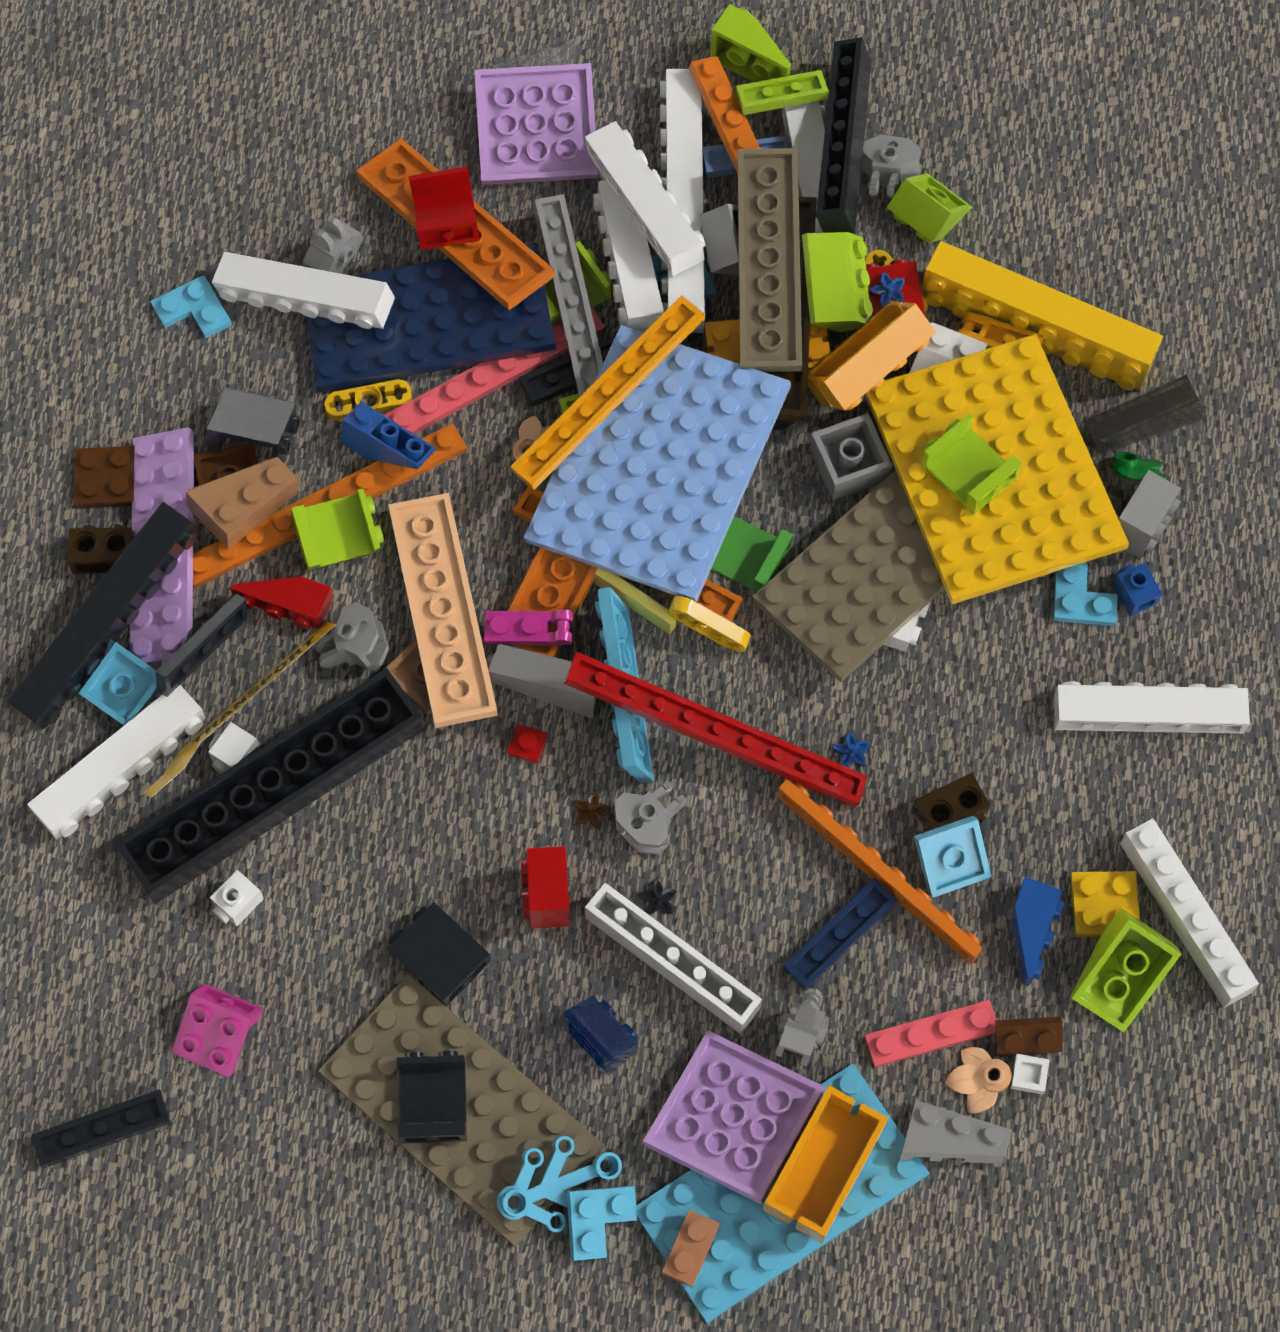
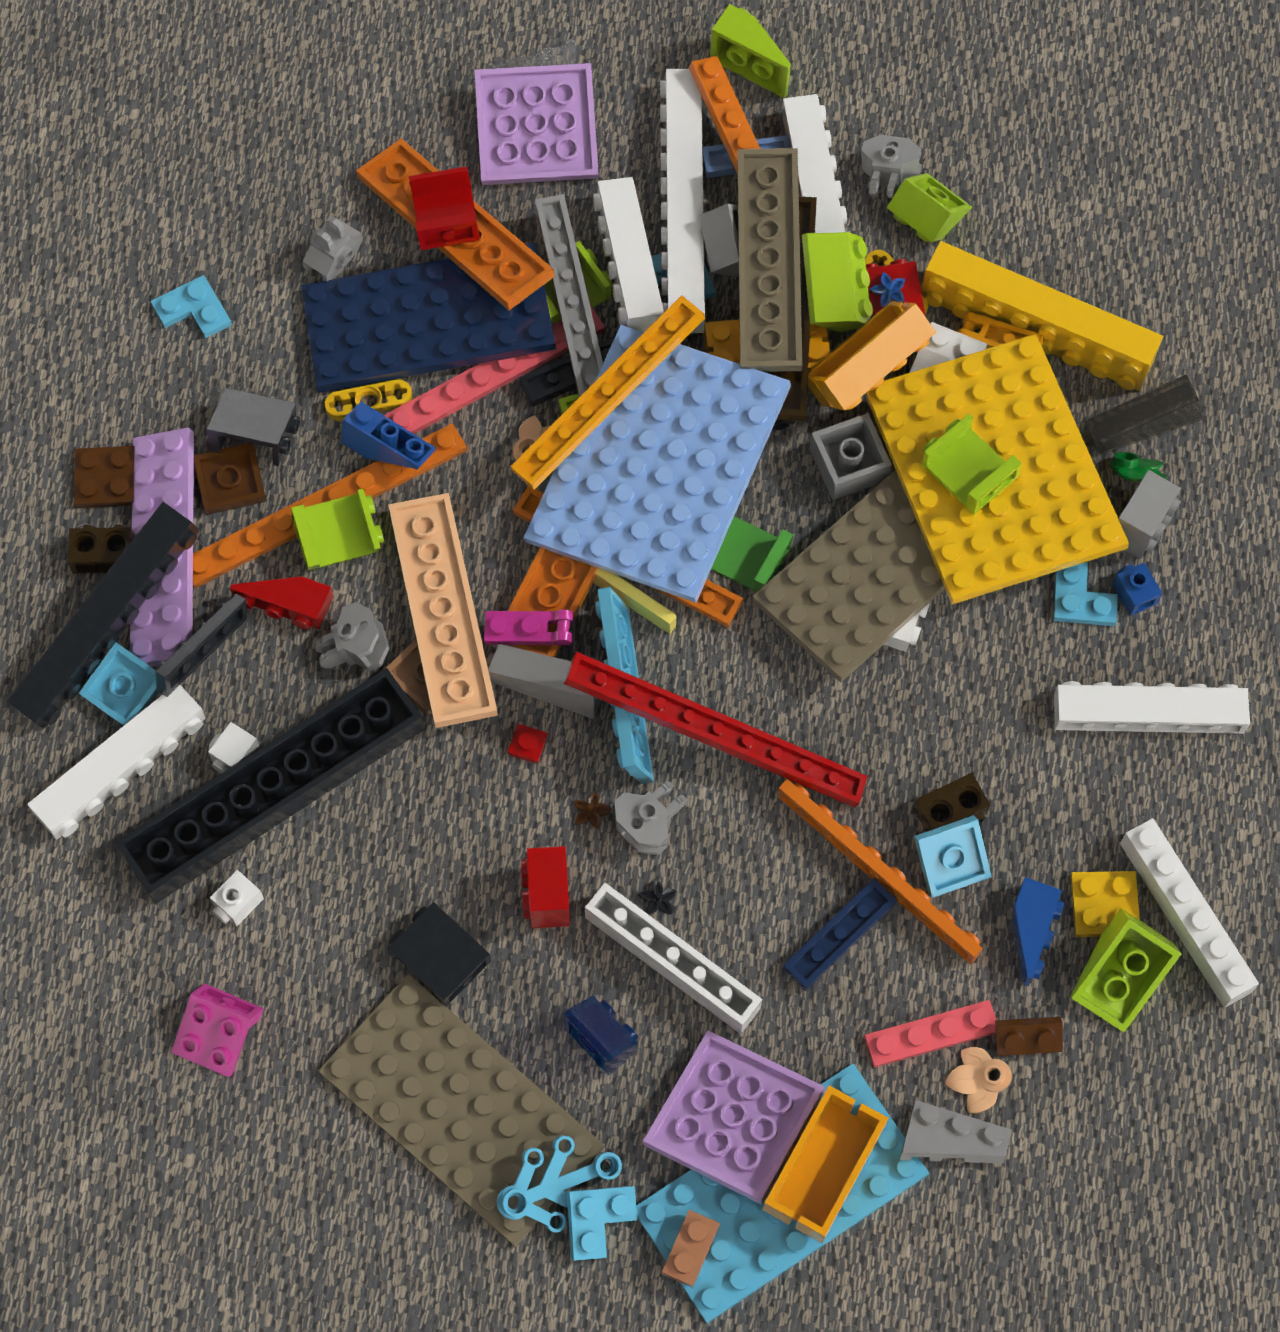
black plate [31,1089,171,1169] -> none
yellow sticker [144,621,336,798] -> none
medium nougat wedge [186,457,298,549] -> none
white brick [212,252,395,329] -> none
black panel [397,1050,467,1144] -> none
white brick [585,121,706,277] -> none
yellow beam [668,596,751,652] -> none
lime plate [736,70,829,115] -> none
light grey hinge [775,988,828,1067] -> none
black brick [816,37,871,234] -> none
blue plant [832,732,871,767] -> none
white plate [1010,1054,1049,1094] -> none

